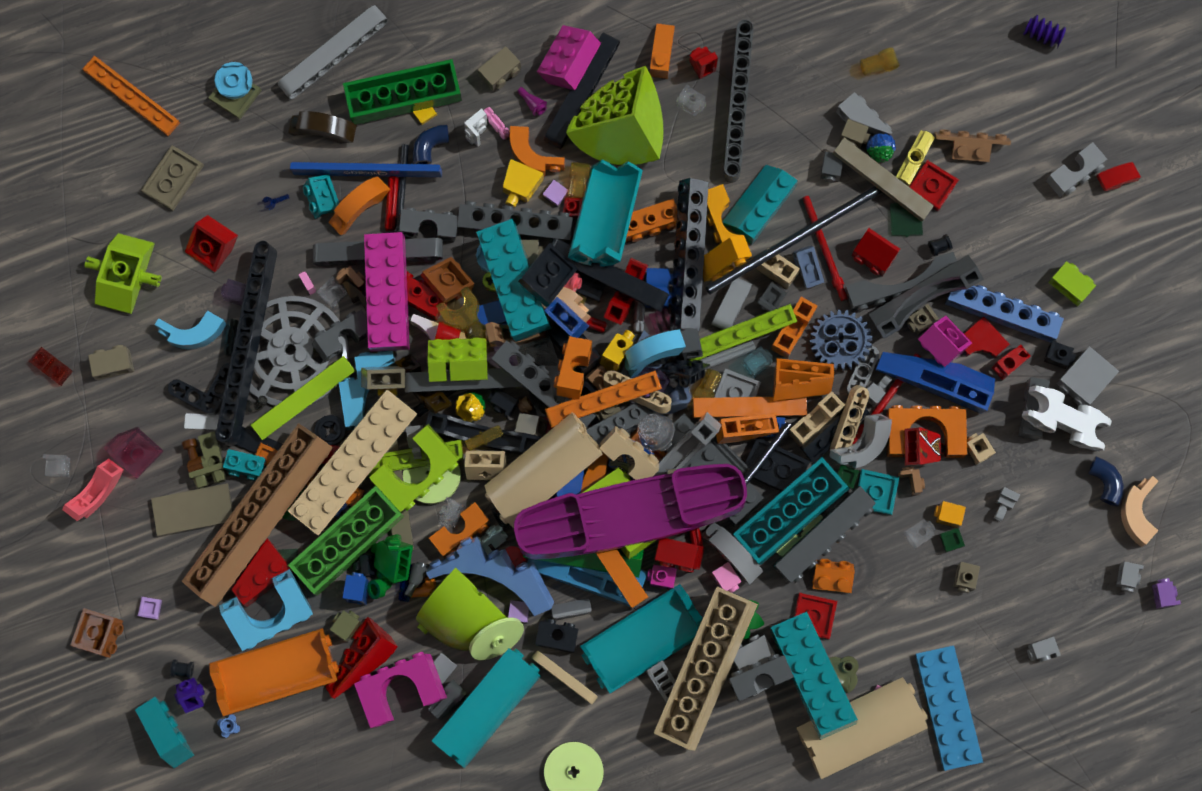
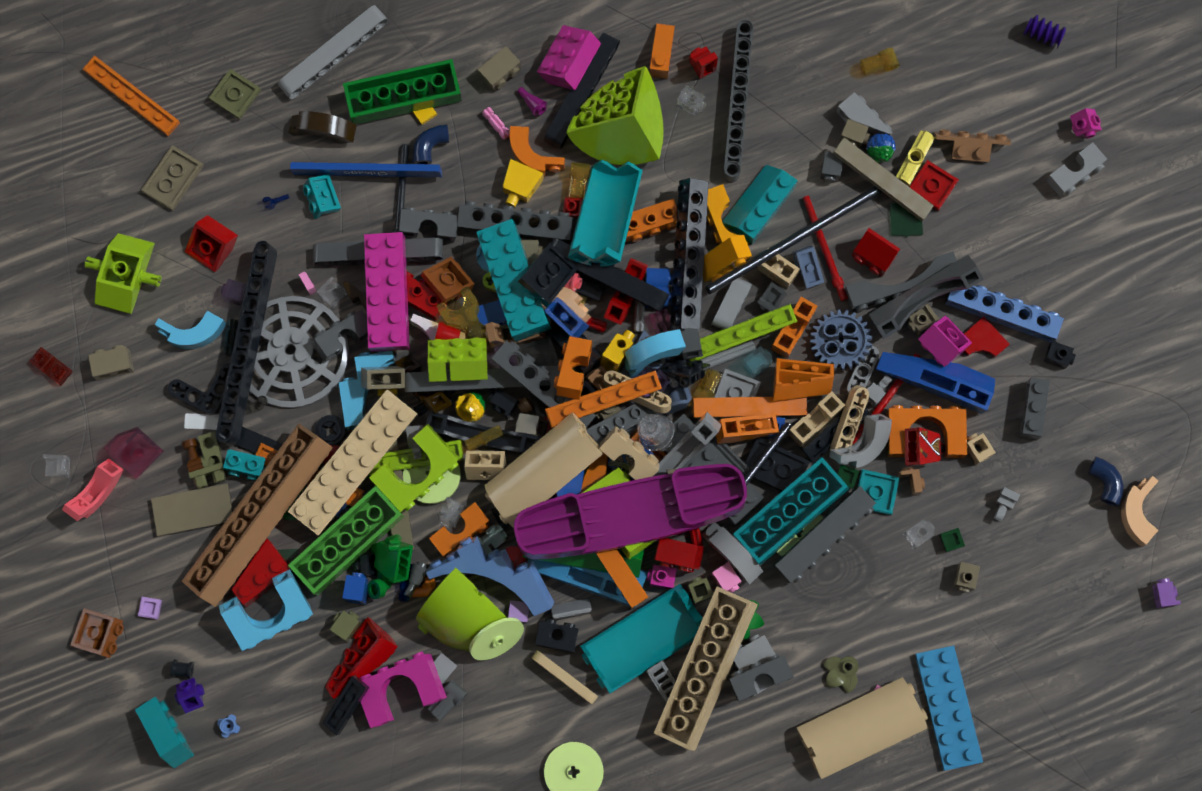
orange cylinder [209,628,339,716] -> none
medium azure tile [214,62,253,99] -> none
lime tile [251,356,355,440] -> none
orange arch [328,176,390,235] -> none
medium nougat bracket [336,266,366,291] -> none
red axle [385,176,399,231] -> none
teal cylinder [432,648,541,768] -> none
white bracket [464,109,487,147] -> none
lavender tile [543,180,569,206] -> none
teal brick [770,612,858,740] -> none
red tile [794,593,838,640] -> none
orange bracket [812,559,855,593] -> none
black bush [928,234,953,257] -> none
light orange brick [934,501,966,528] -> none
red leg [992,345,1031,381] -> none
white piece [1022,386,1112,451] -> none
light grey brick [1027,637,1061,662] -> none
lime brick [1048,261,1096,307] -> none
light grey brick [1056,346,1119,406] -> none
red slope [1096,162,1141,191] -> none
light grey brick [1116,561,1144,593] -> none
none -> black tile [322,675,369,736]
none -> olive brick [687,577,713,605]
none -> dark pink brick [1070,108,1102,139]

